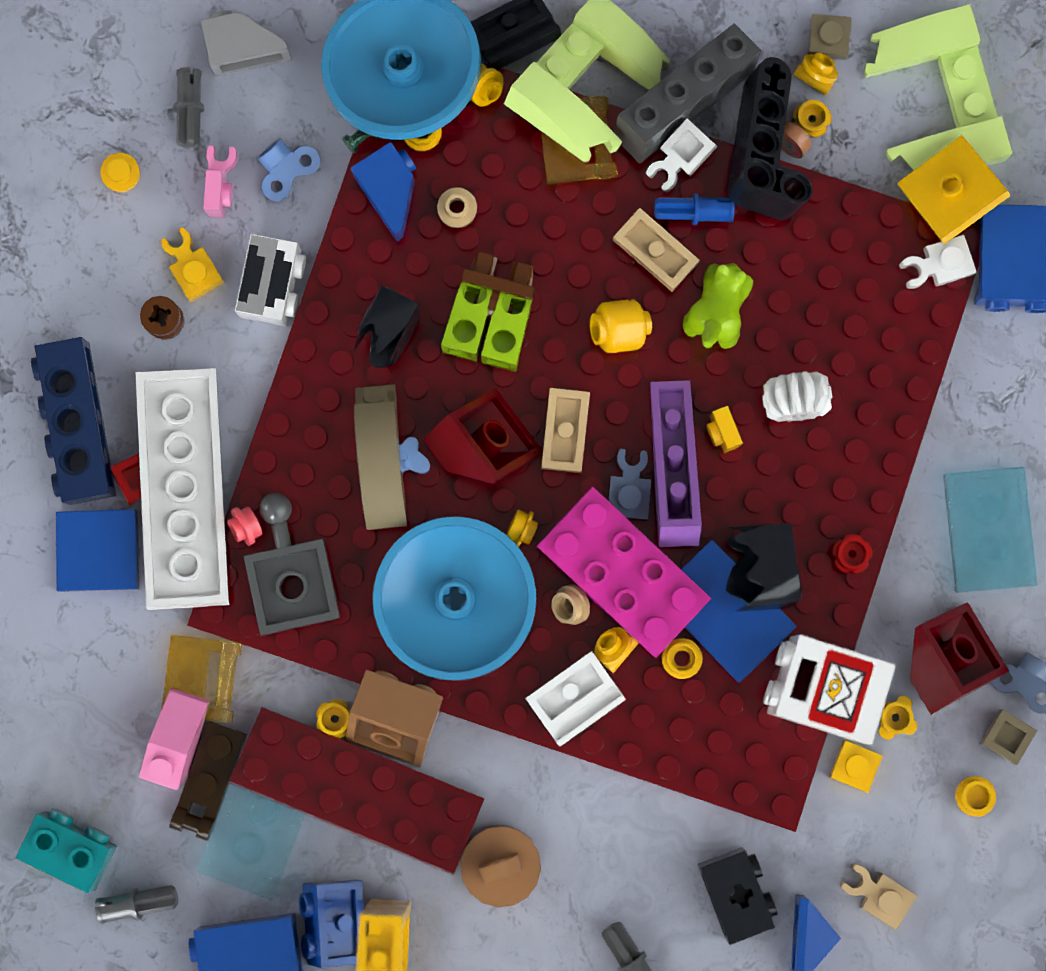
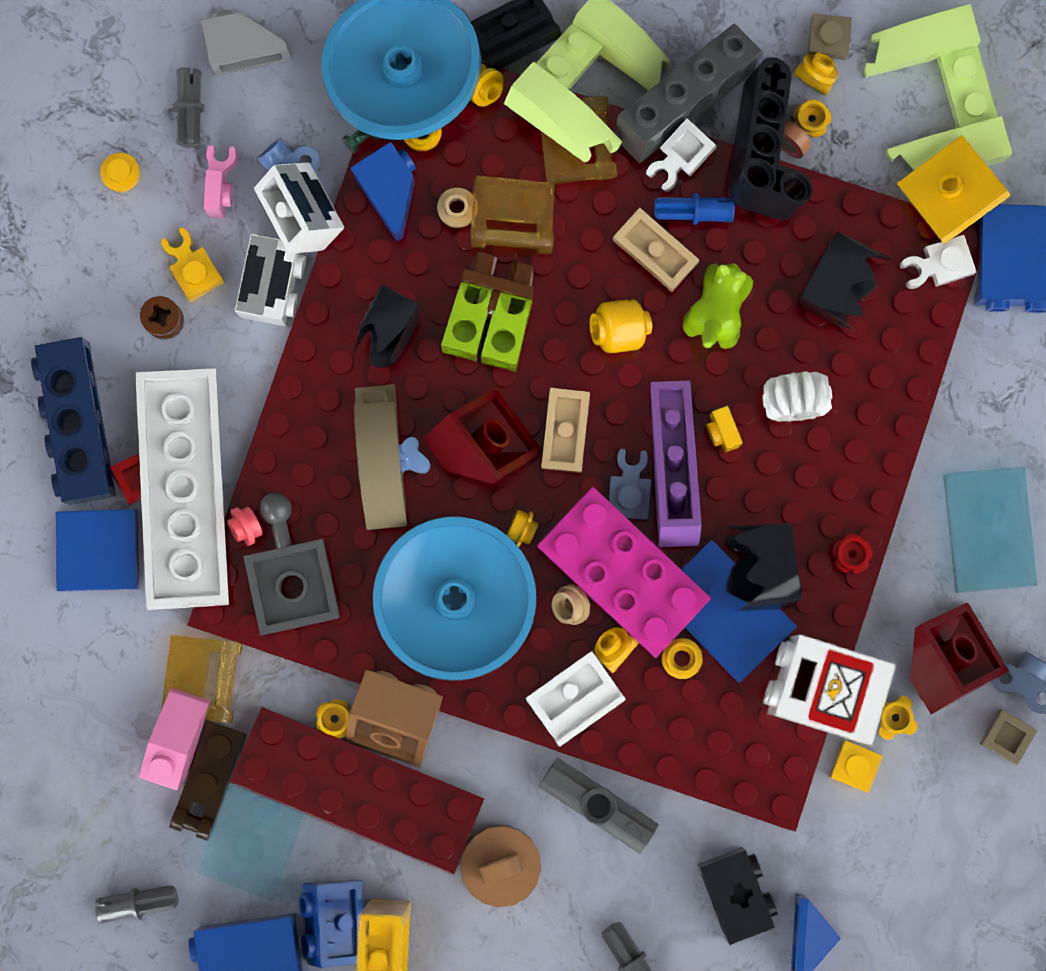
teal brick [15,808,117,894] -> none
tan plate [840,863,917,930] -> none
yellow plate [955,776,996,817] -> none
none -> white brick [254,162,344,254]
none -> clear yellow plate [471,175,555,254]
none -> dark grey piece [538,757,659,854]
none -> black piece [797,231,891,330]

